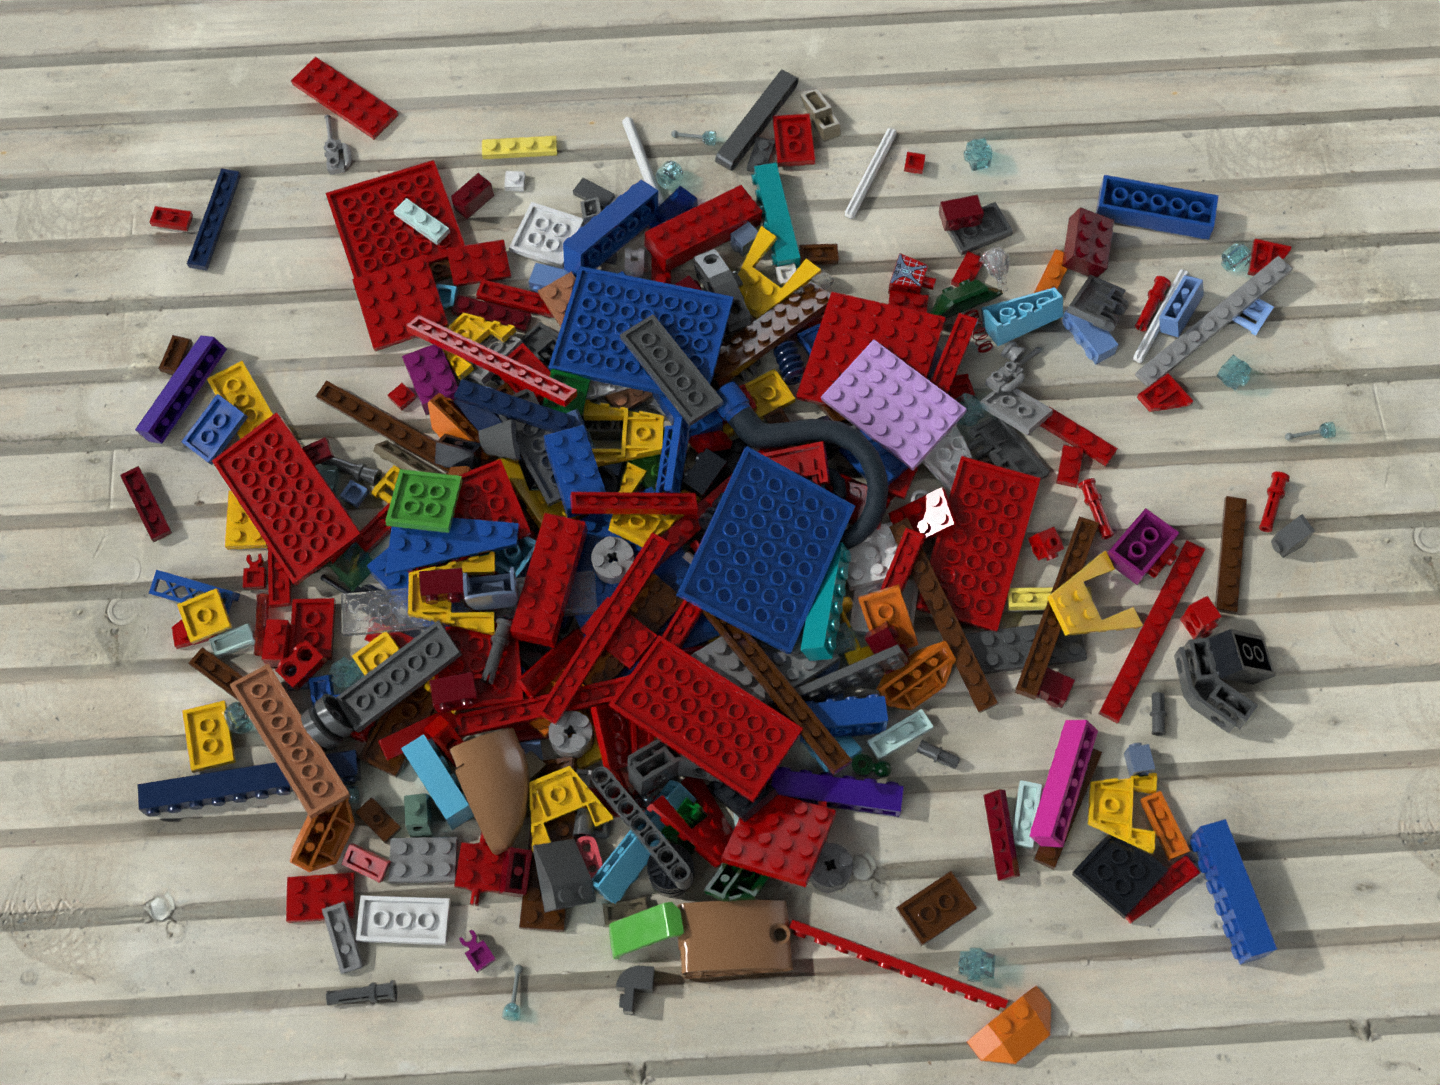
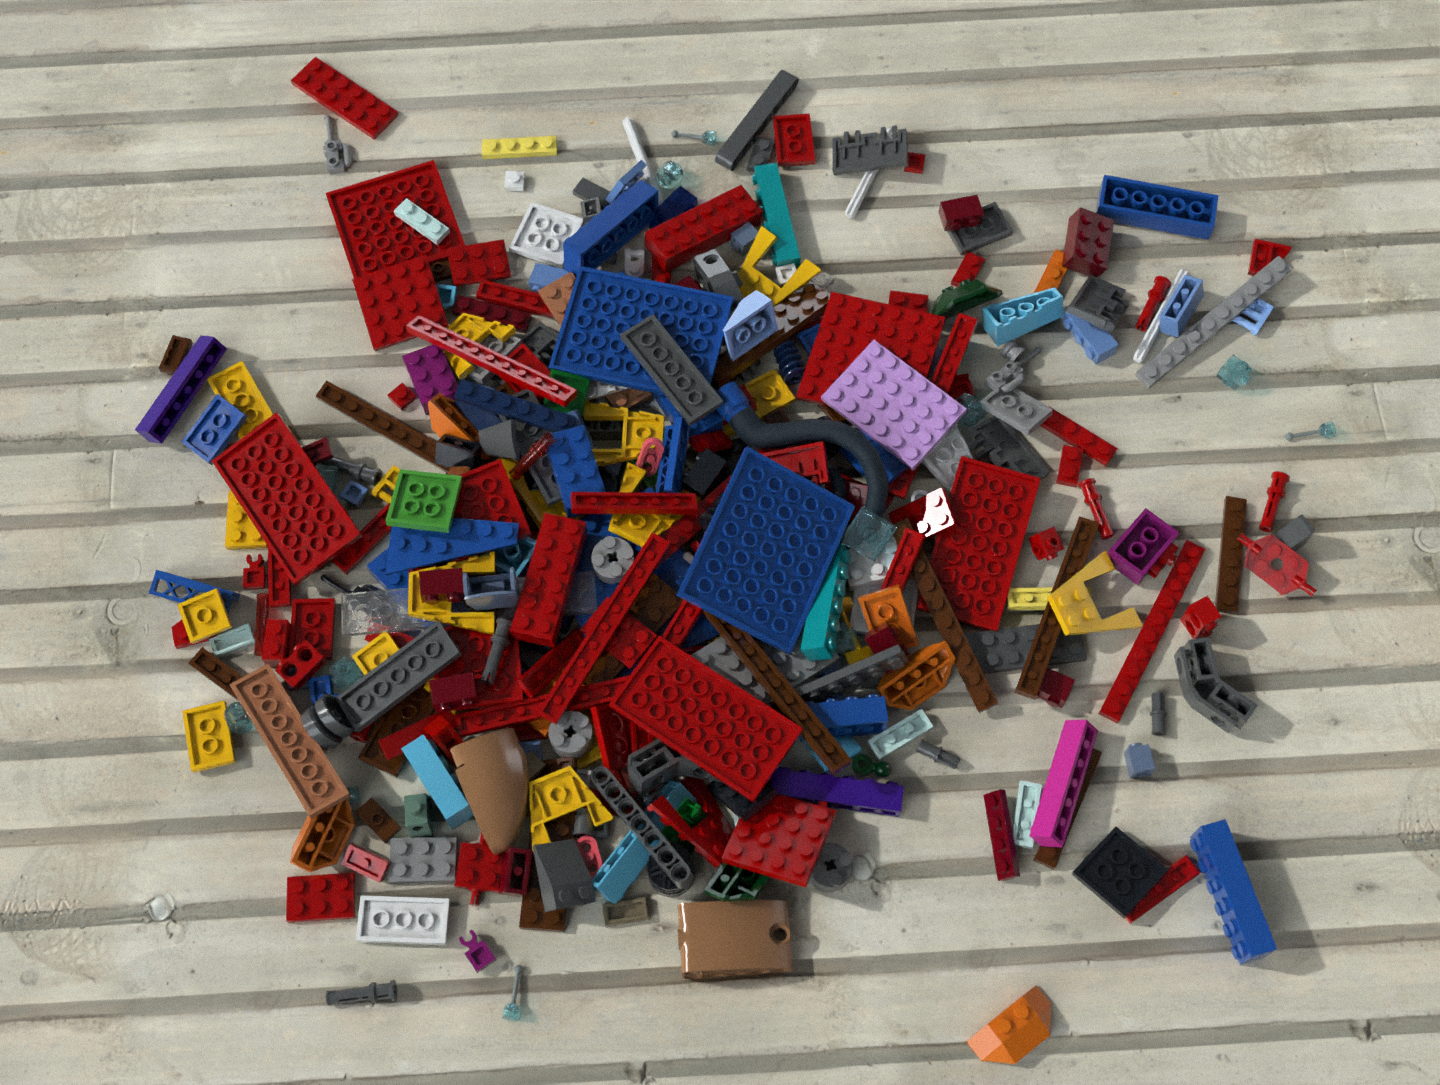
dark red plate [120,466,172,542] -> none
dark blue brick [138,750,362,817] -> none
red plate [149,206,193,231] -> none
dark blue plate [187,168,241,271] -> none
light grey tile [322,902,364,974] -> none
clear green piece [329,542,373,591] -> none
dark tan plate [373,440,441,474] -> none
dark red brick [451,173,494,219] -> none
bright green piece [609,902,684,960] -> none
dark grey brick [616,966,655,1015] -> none
red plate [789,919,1008,1011] -> none
reddish brown plate [799,244,839,265] -> none
dark tan slope [800,88,841,141] -> none
red torso [888,253,936,294] -> none
reddish brown plate [896,871,977,947] -> none
clear light blue brick [958,947,996,982] -> none
clear light blue brick [964,138,992,171] -> none
red piece [964,309,993,353] -> none
clear piece [979,247,1011,292] -> none
yellow wing [1087,773,1157,853] -> none
red wing [1137,373,1193,412] -> none
orange plate [1139,791,1190,861] -> none
black brick [1208,629,1275,685] -> none
clear light blue head [1221,244,1251,272] -> none
none -> clear red pin [509,432,556,481]
none -> medium blue plate [606,160,647,204]
none -> coral plate [636,437,664,477]
none -> light blue slope [723,290,778,361]
none -> dark grey hinge [832,125,908,175]
none -> clear light blue plate [840,506,898,562]
none -> red plate [1237,533,1317,597]

